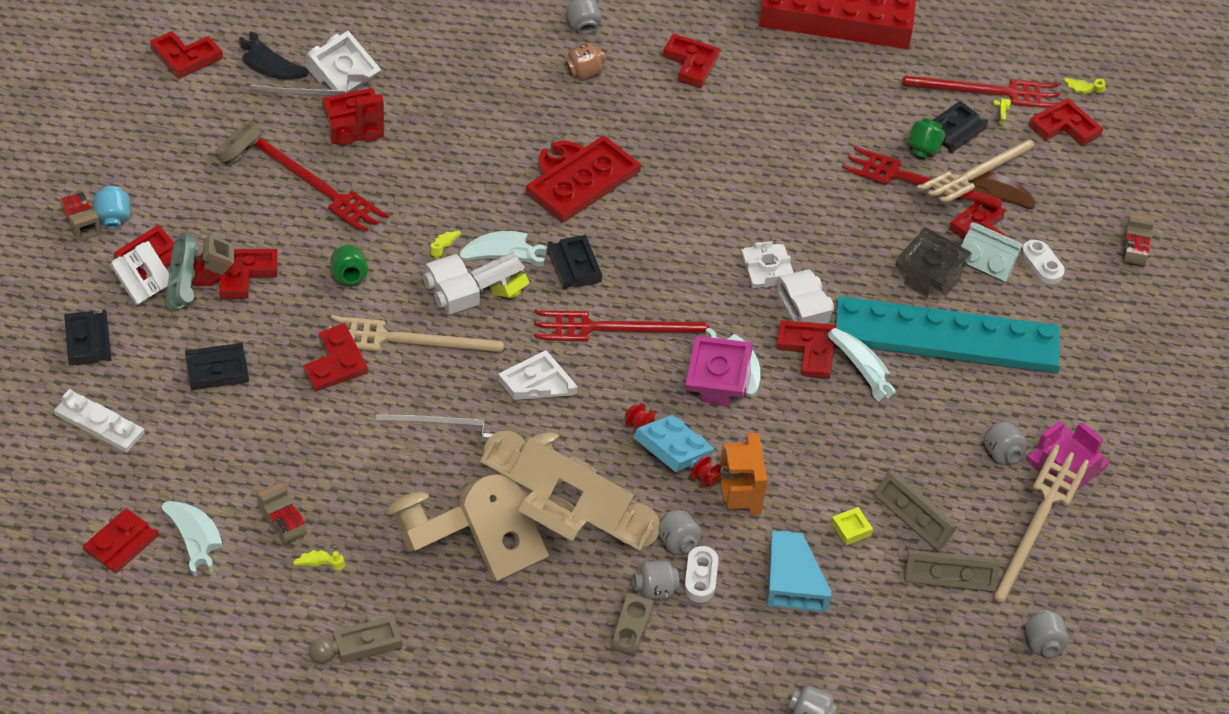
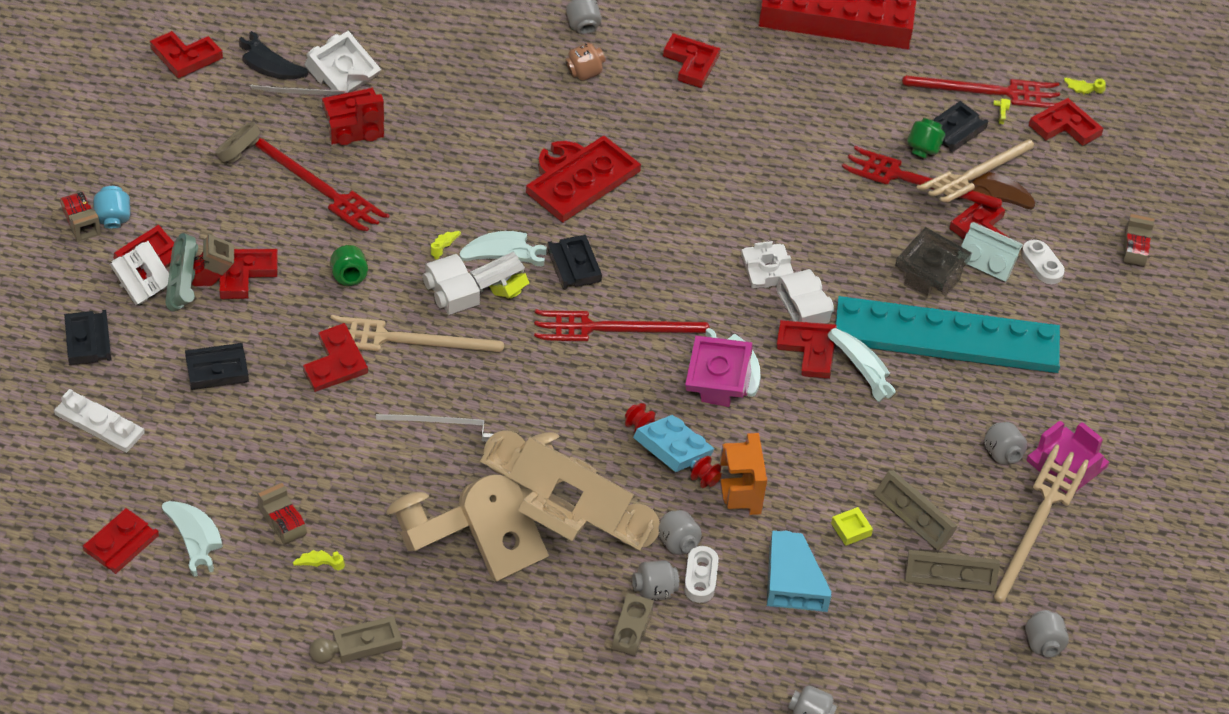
white wing [498,350,578,400] -> none

